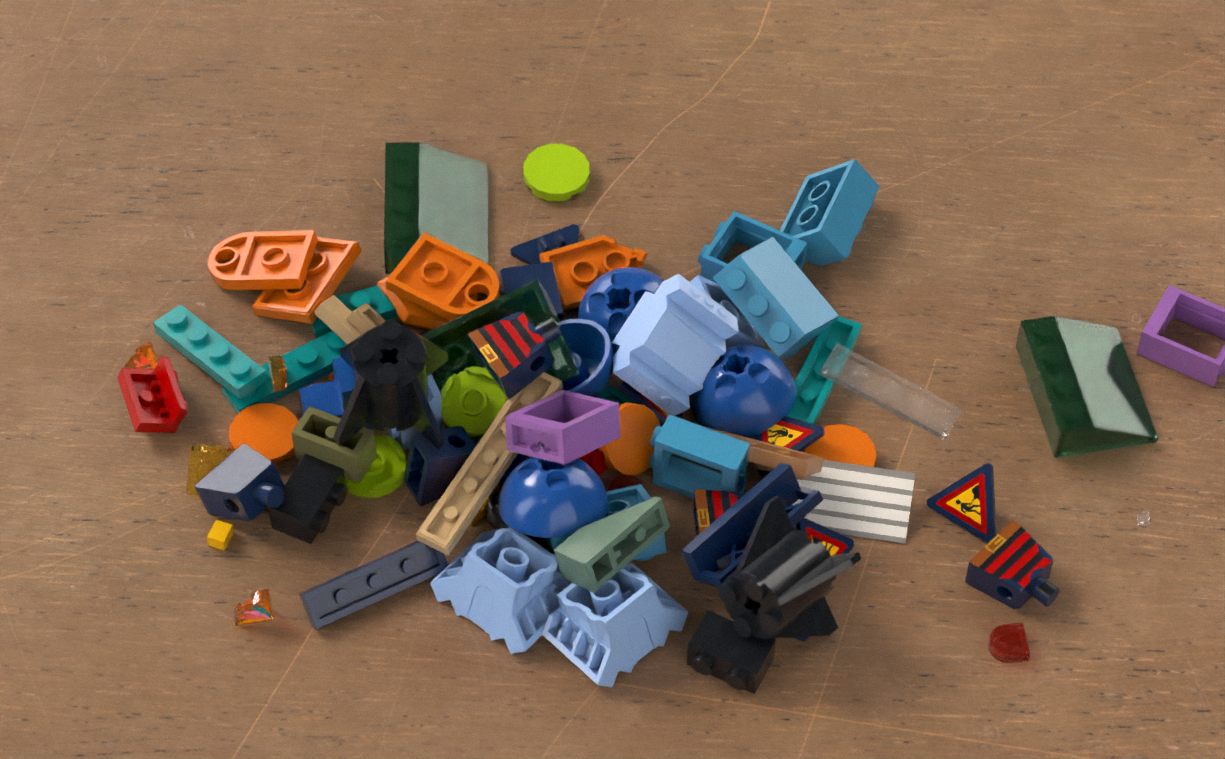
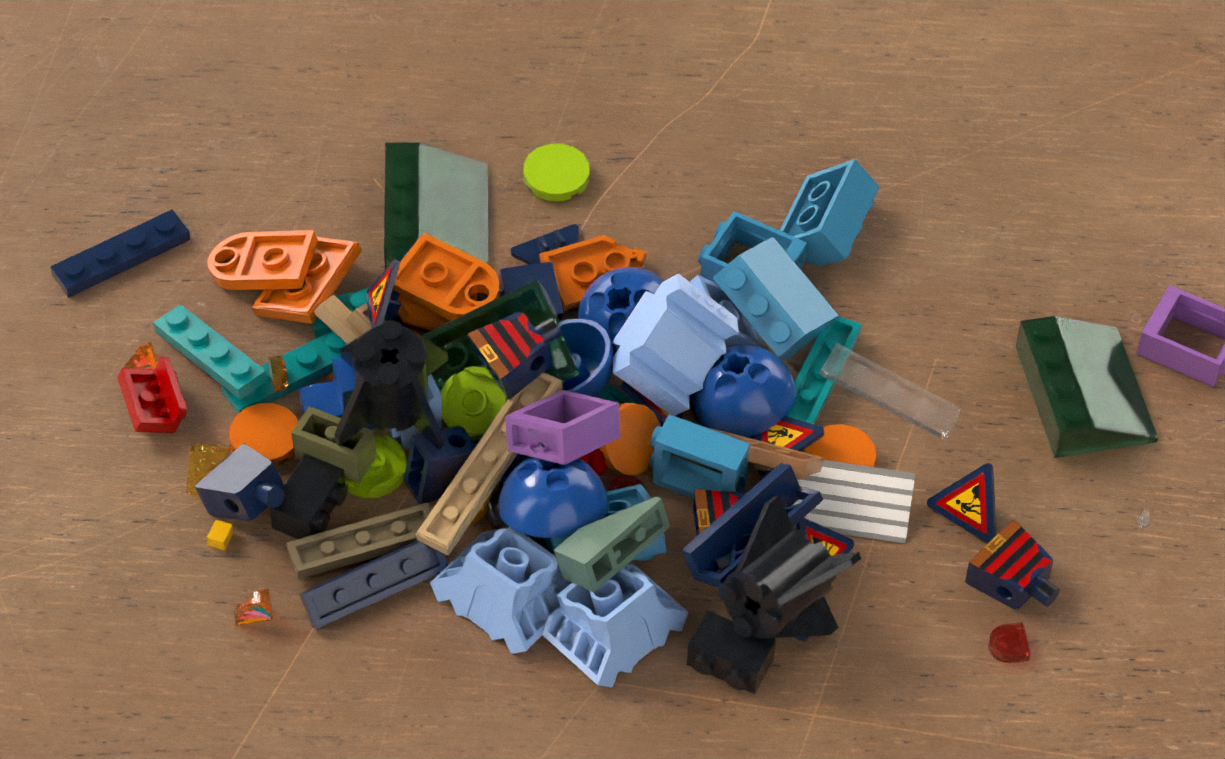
none -> dark blue plate [50,209,190,298]
none -> dark tan plate [287,502,431,580]
none -> dark blue piece [366,259,402,329]

